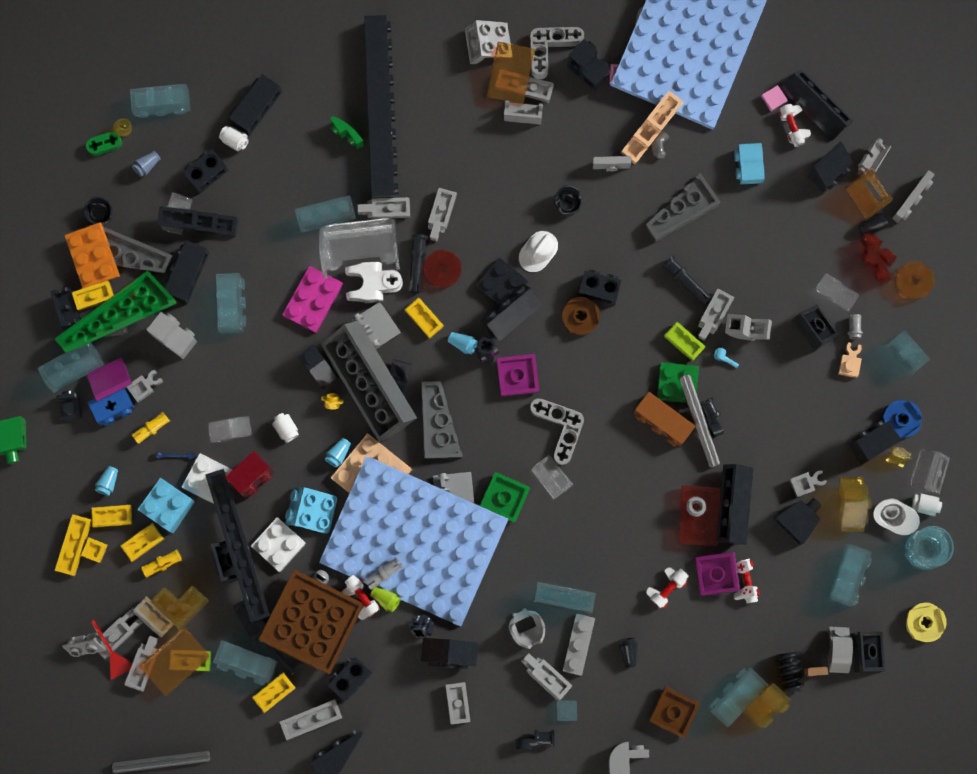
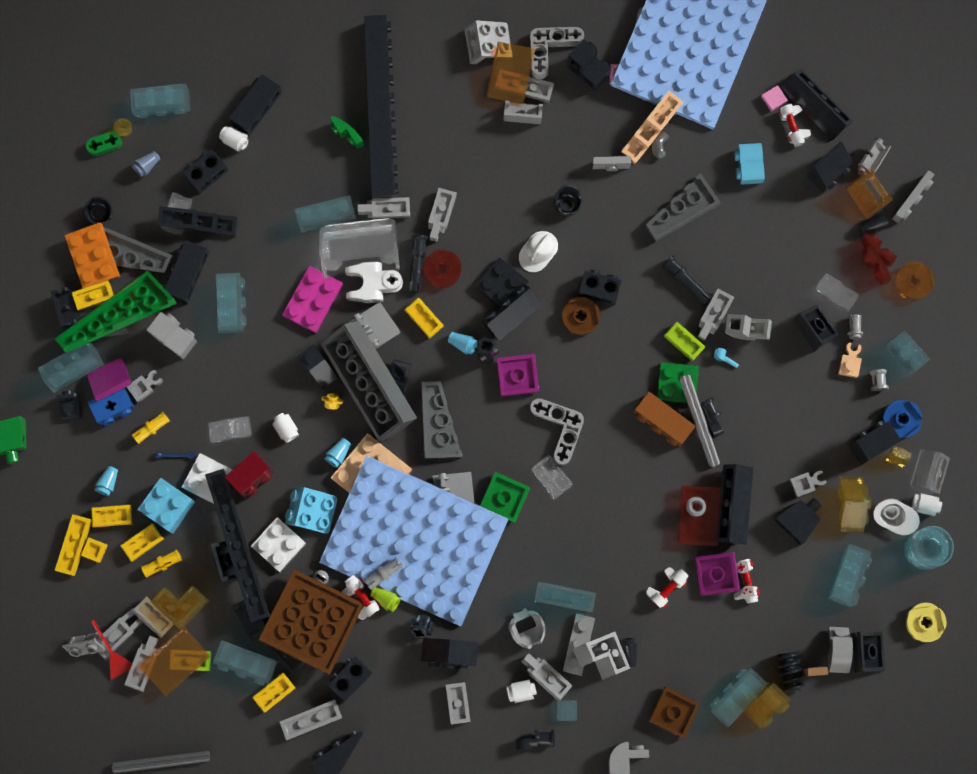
none -> white brick [507,680,537,703]
none -> light grey brick [573,632,630,680]
none -> light grey bush [869,369,889,391]

